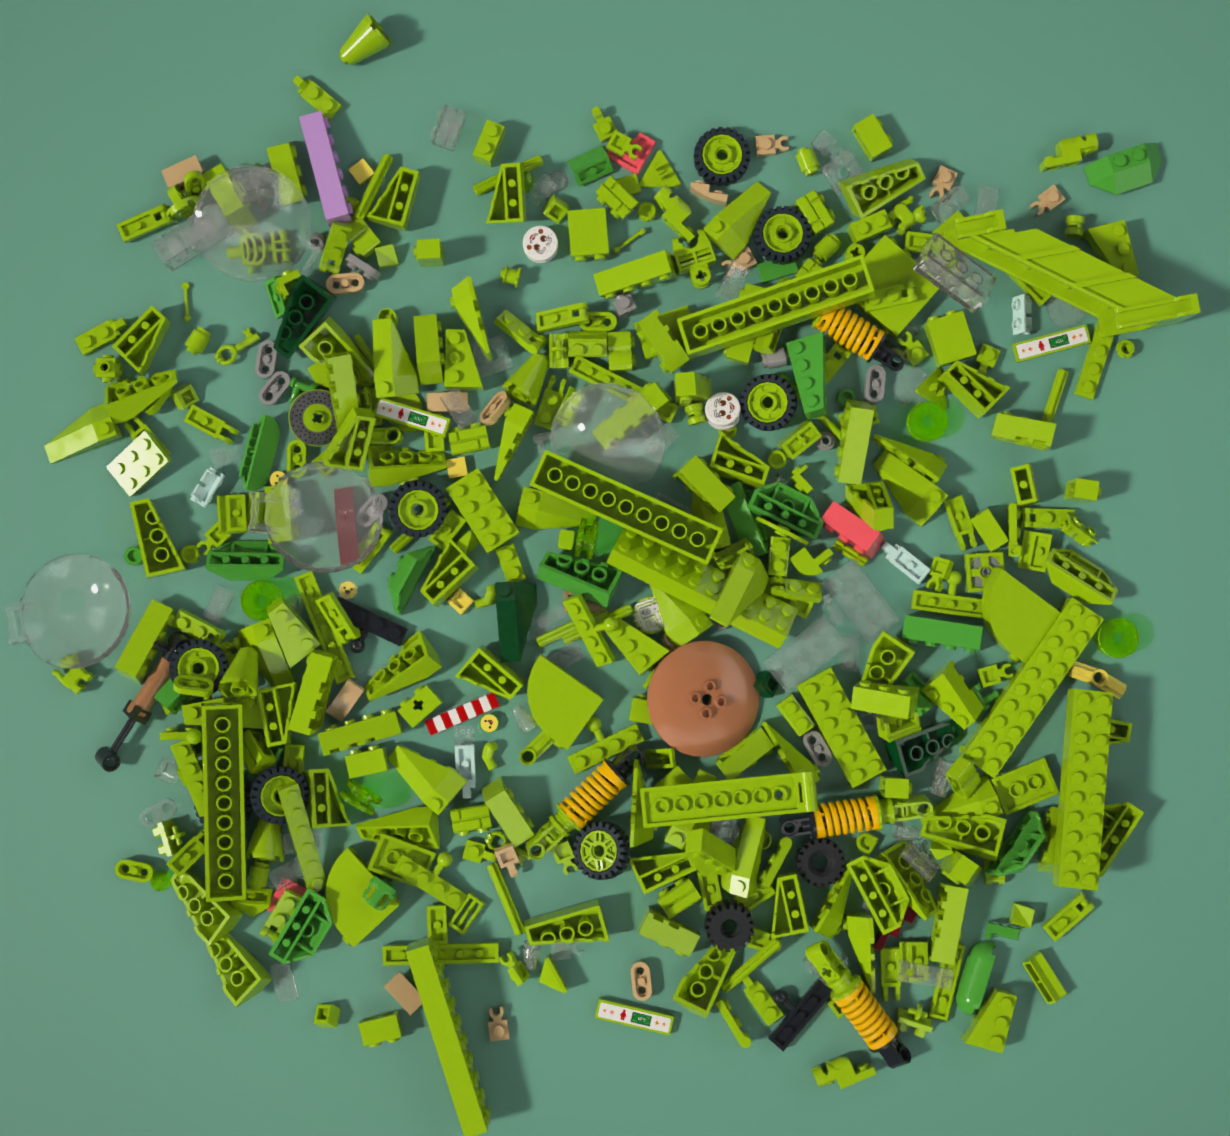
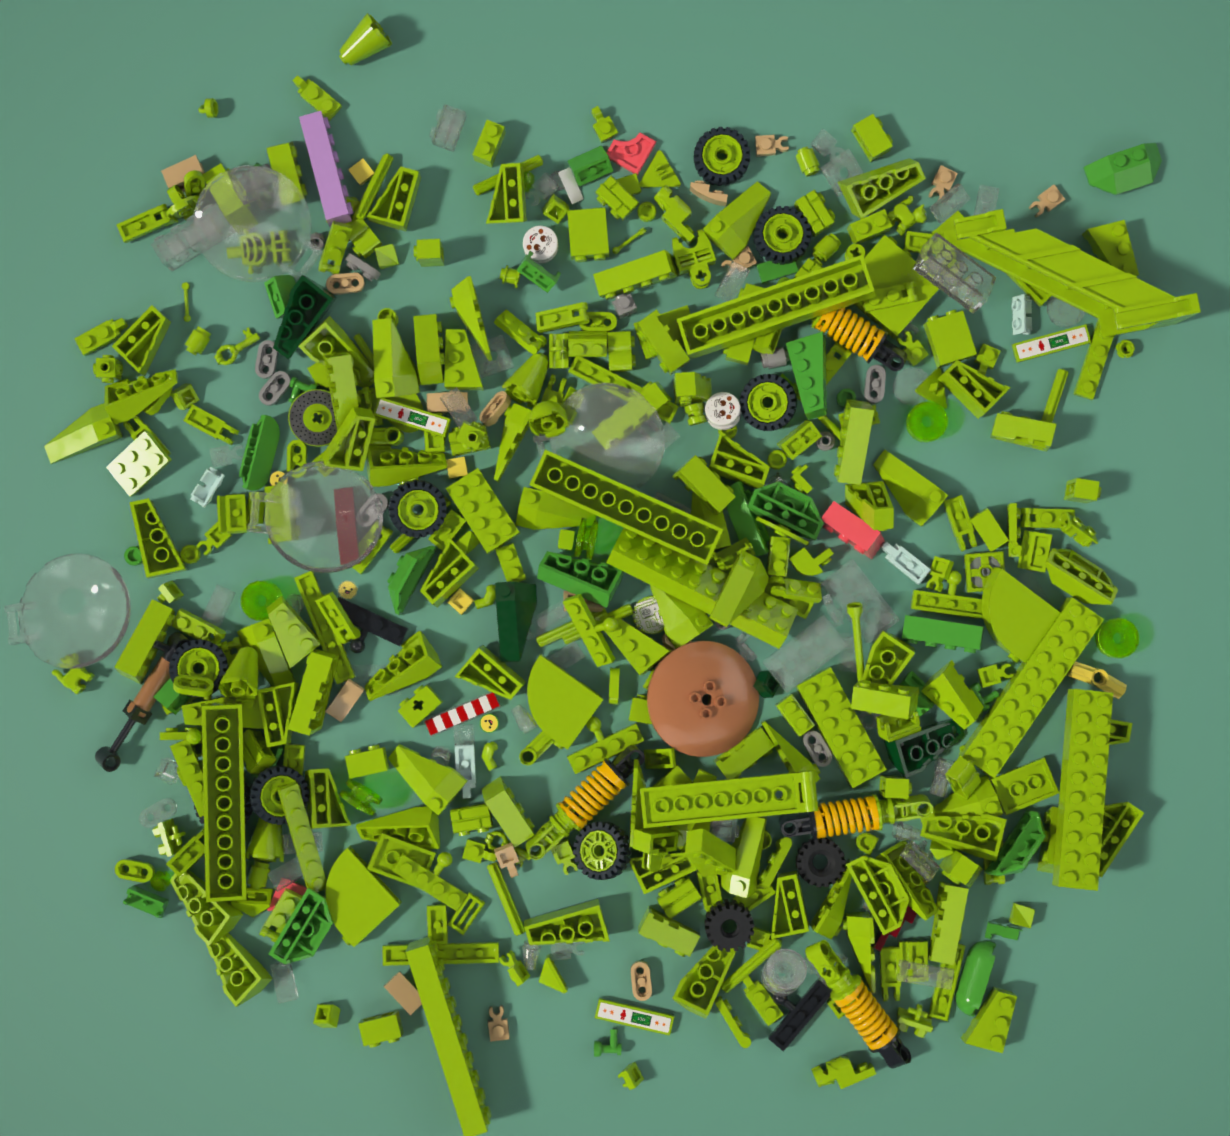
bright green wedge [205,541,286,581] -> none
lime bracket [274,269,301,300] -> none
lime wedge [318,708,403,756] -> none
bright green piece [362,875,400,911] -> none
lime plate [606,130,642,161] -> none
lime axle [833,539,868,567] -> none
lime wedge [870,434,948,483] -> none
lime brick [1010,464,1040,507] -> none
lime piece [1022,951,1067,1004] -> none
lime plate [1039,133,1098,172] -> none
lime plate [1041,891,1095,942] -> none
lime wheel [1064,215,1085,239] -> none
none -> bright green hinge [123,886,169,918]
none -> lime tile [157,580,184,603]
none -> lime tile [198,98,219,118]
none -> clear tile [431,746,451,766]
none -> lime brick [456,420,487,451]
none -> bright green hinge [517,251,561,293]
none -> lime cylinder [529,401,568,438]
none -> white sticker [558,167,583,204]
none -> bright green piece [594,1029,621,1057]
none -> lime beam [609,668,620,704]
none -> lime tile [618,1062,644,1090]
none -> lime brick [633,826,679,872]
none -> clear bracket [735,632,758,662]
none -> clear wheel [761,949,807,996]
none -> lime piece [847,602,864,682]

